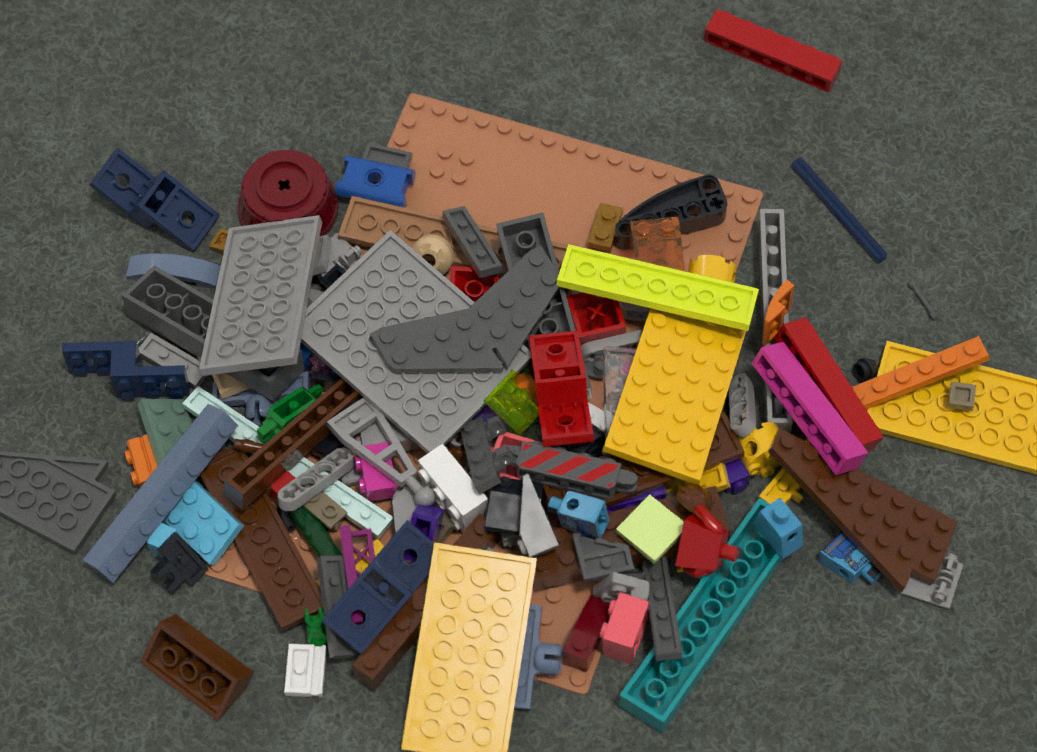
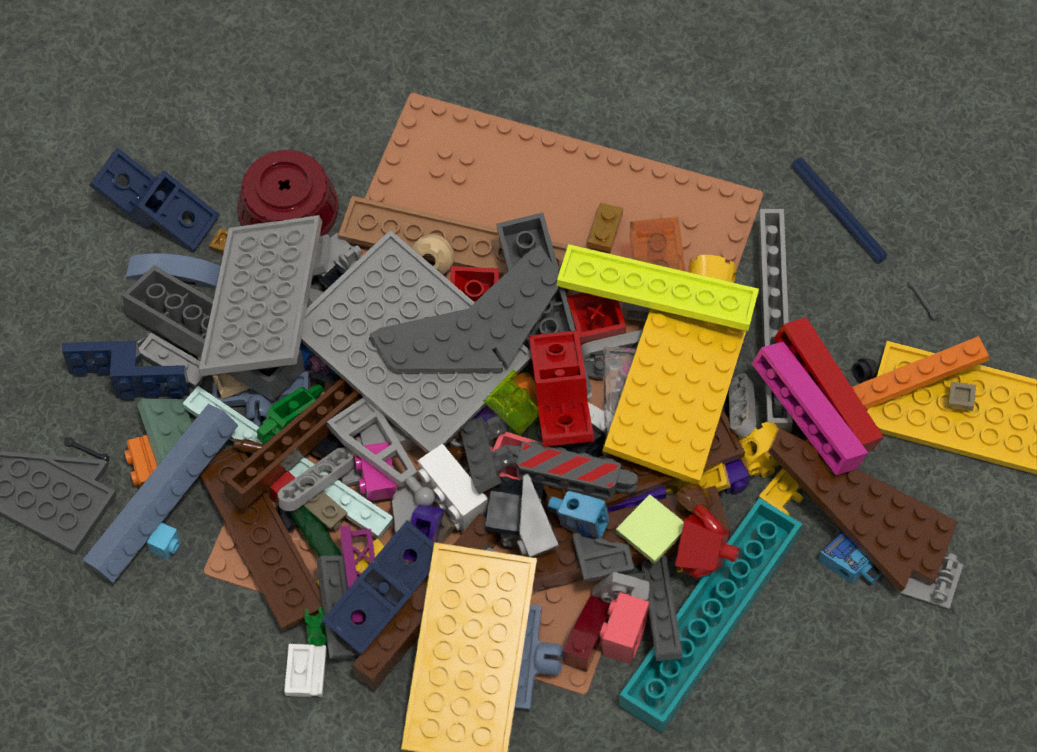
reddish brown slope [140,614,254,721] -> none
black plate [150,532,209,591] -> none
medium azure plate [164,481,244,566] -> none
blue piece [335,155,416,208] -> none
dark grey tile [362,143,413,168] -> none
dark grey plate [442,206,502,278] -> none
black beam [615,175,727,249] -> none
red brick [704,9,842,93] -> none
dark azure torso [753,498,803,559] -> none
orange slope [762,280,795,346] -> none
none -> black hinge [64,437,110,462]

